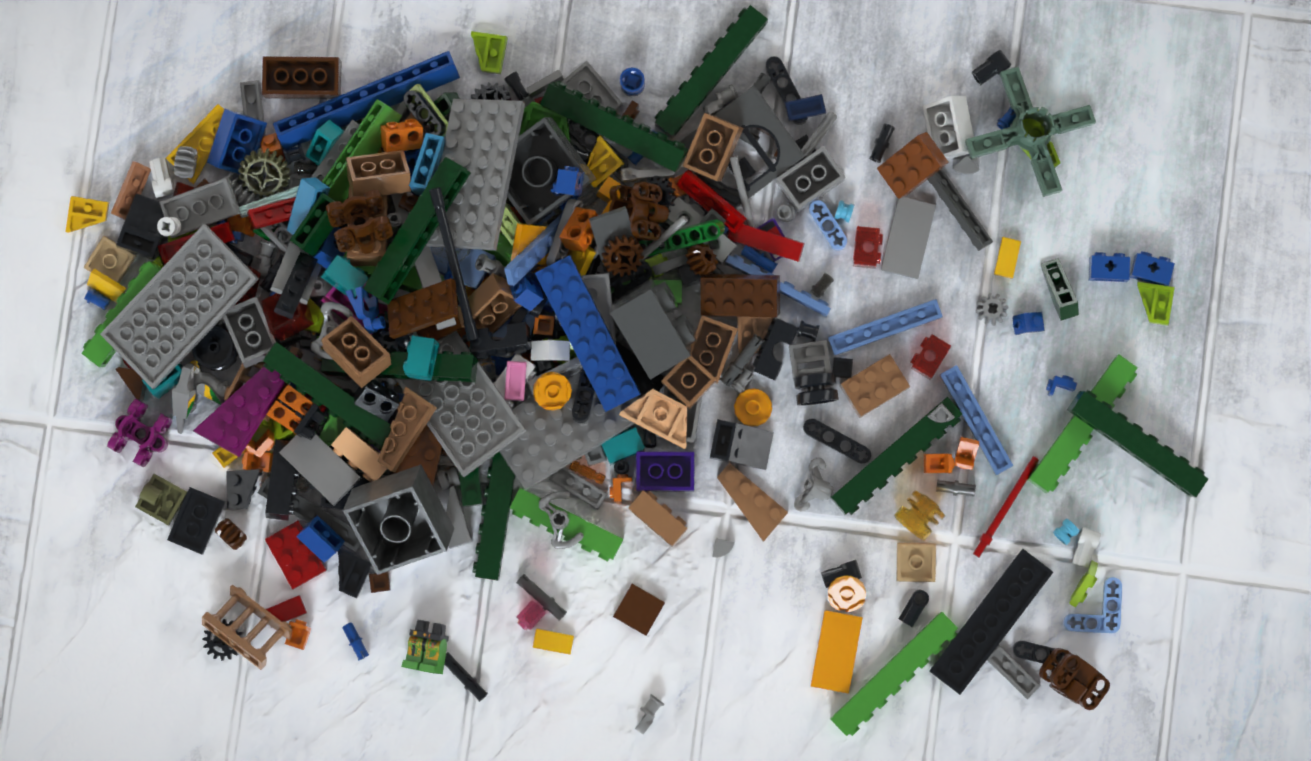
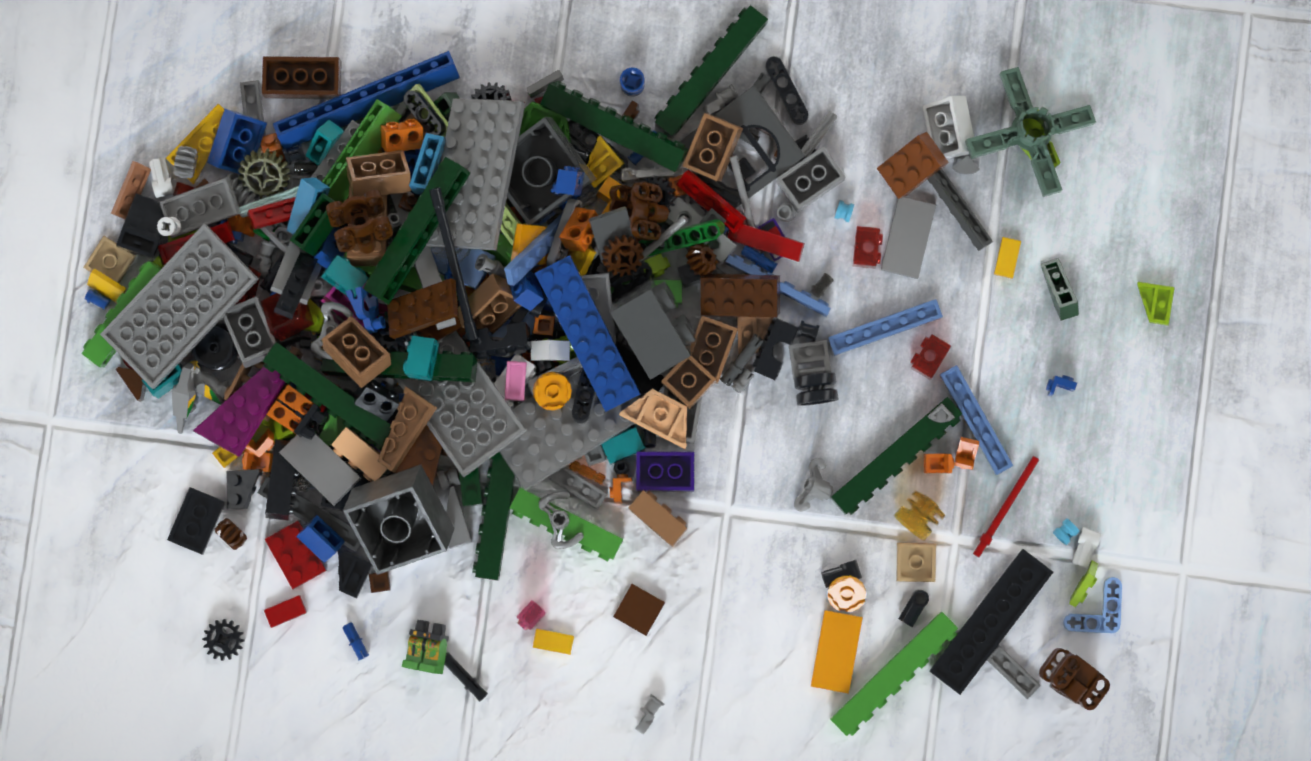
yellow wing [65,196,110,233] -> none
magenta piece [107,399,173,467] -> none
olive plate [135,474,187,526] -> none
medium nougat fence [202,584,292,670] -> none
orange bracket [285,619,311,650] -> none
lime wing [471,31,508,75] -> none
black pin [504,71,529,101] -> none
dark grey pin [516,574,567,621] -> none
light grey tile [561,61,623,110] -> none
dark grey beam [652,253,688,276] -> none
slope [710,419,774,470] -> none
light grey tile [712,538,735,558] -> none
medium nougat wing [717,463,788,542] -> none
light orange tile [734,388,772,427] -> none
dark blue tile [785,94,826,122] -> none
black beam [803,419,871,464] -> none
light blue beam [809,200,847,251] -> none
black tile [832,357,853,378] -> none
medium nougat brick [840,354,910,418] -> none
black pin [869,123,895,163] -> none
dark grey pin [936,479,976,497] -> none
black piece [971,50,1012,86] -> none
light grey gear [976,293,1009,326] -> none
blue pin [997,107,1016,129] -> none
blue bracket [1012,312,1045,335] -> none
black beam [1013,641,1065,667] -> none
bright green brick [1028,354,1138,493] -> none
dark green brick [1067,390,1209,498] -> none
blue brick [1088,252,1130,282] -> none
blue brick [1130,251,1175,286] -> none

